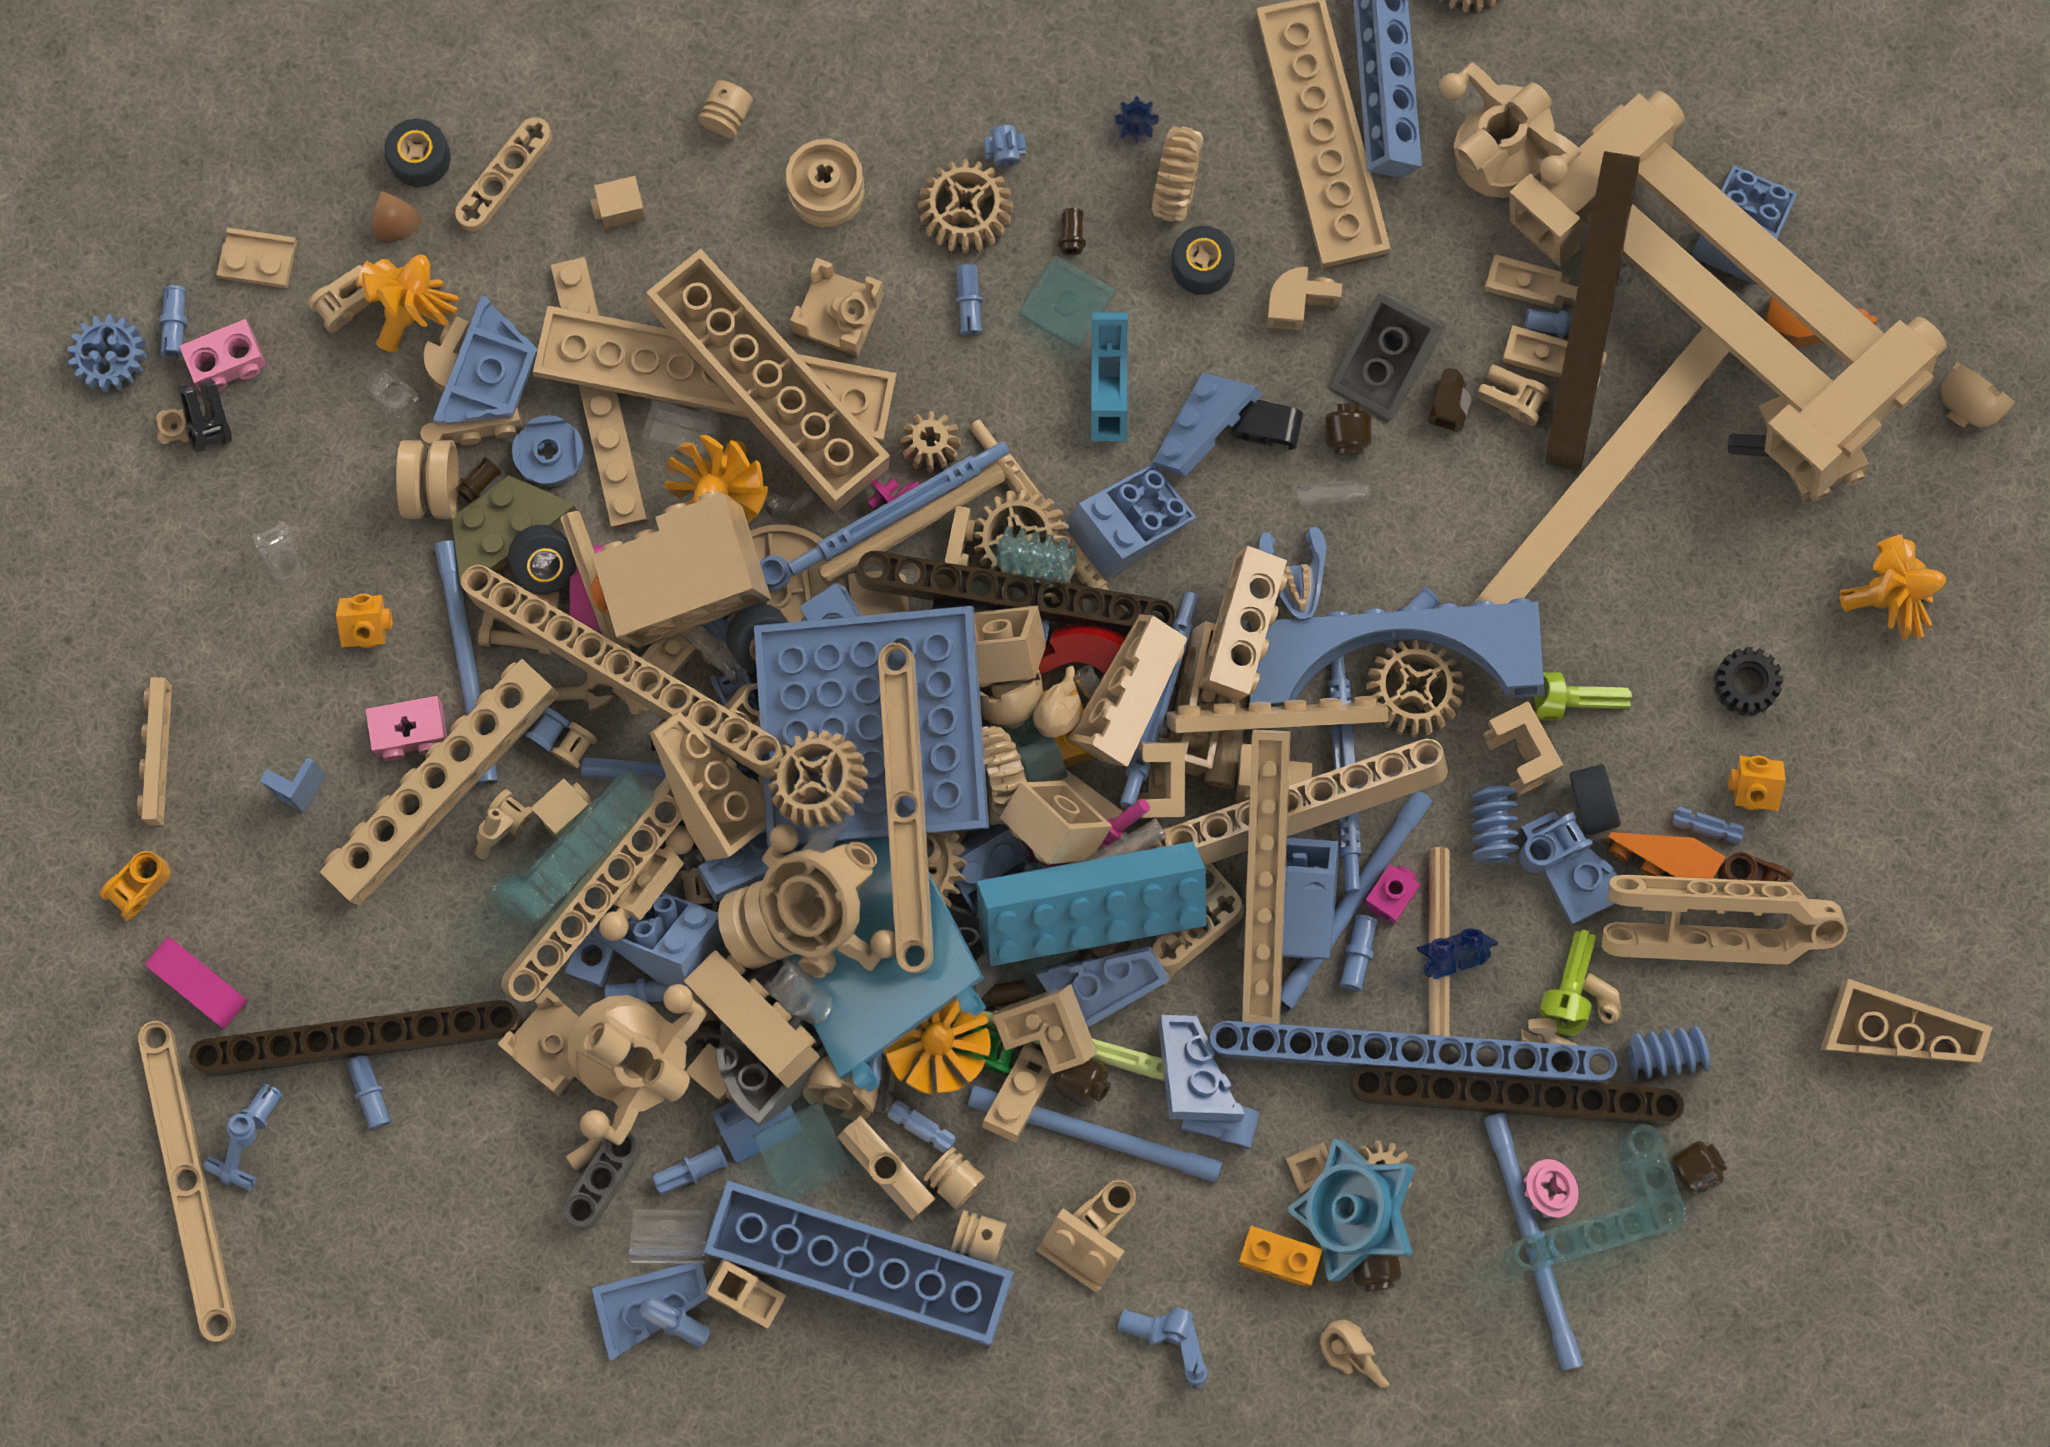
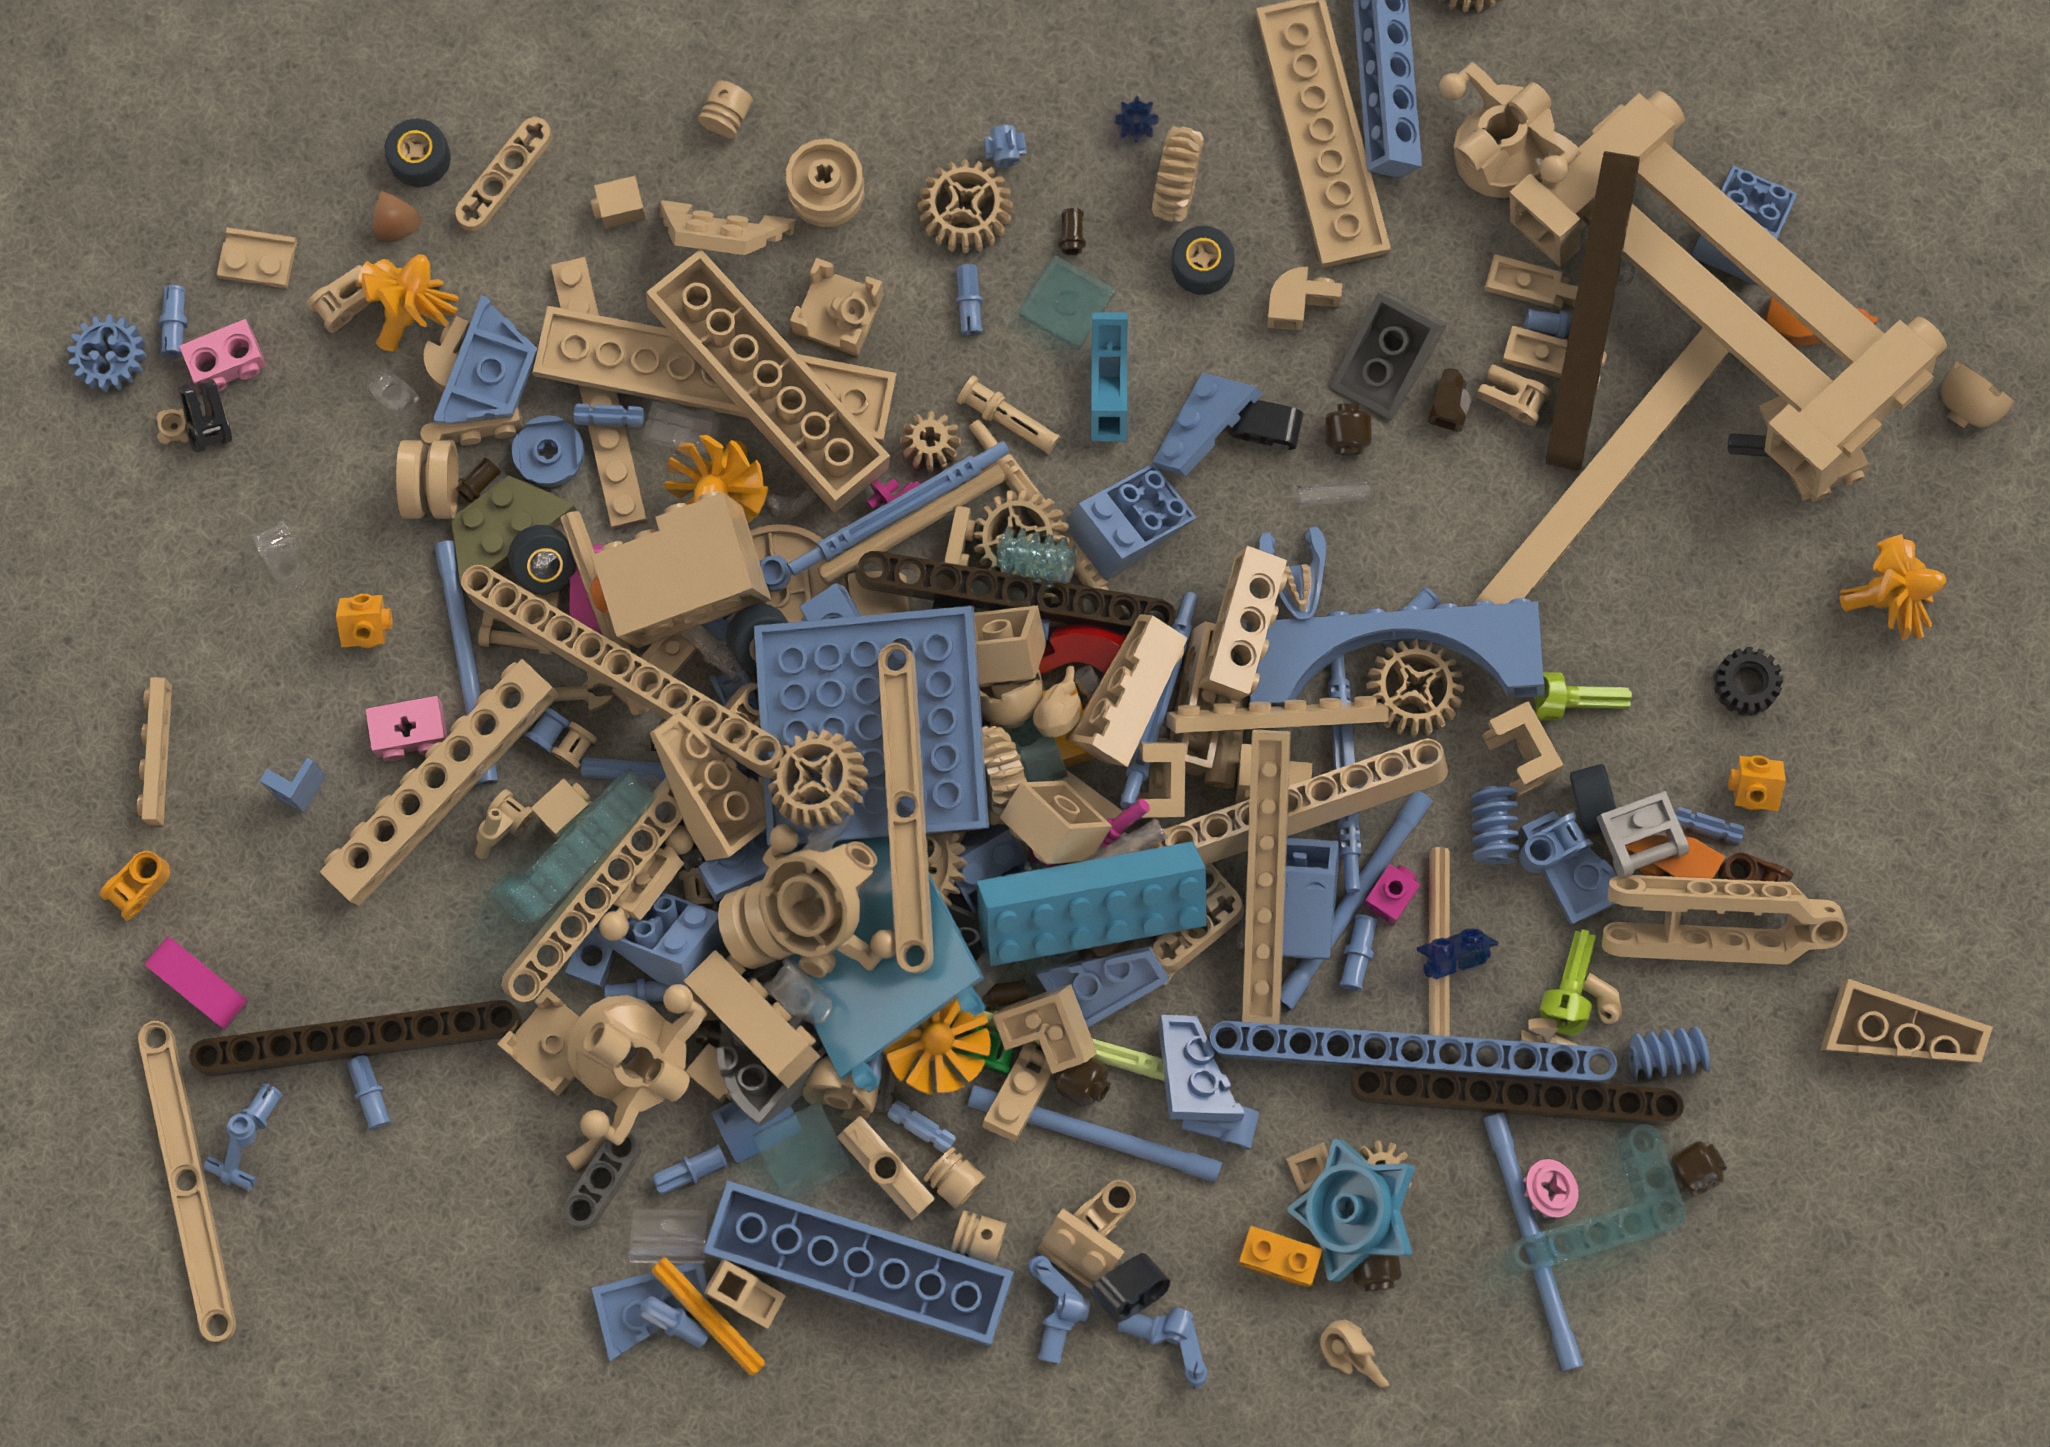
none -> medium blue axle [573,404,644,428]
none -> light orange axle [651,1257,765,1376]
none -> tan wing [659,200,796,255]
none -> tan pin [957,375,1061,455]
none -> medium blue pin [1028,1256,1090,1364]
none -> black beam [1091,1253,1171,1323]
none -> light grey plate [1596,791,1689,878]

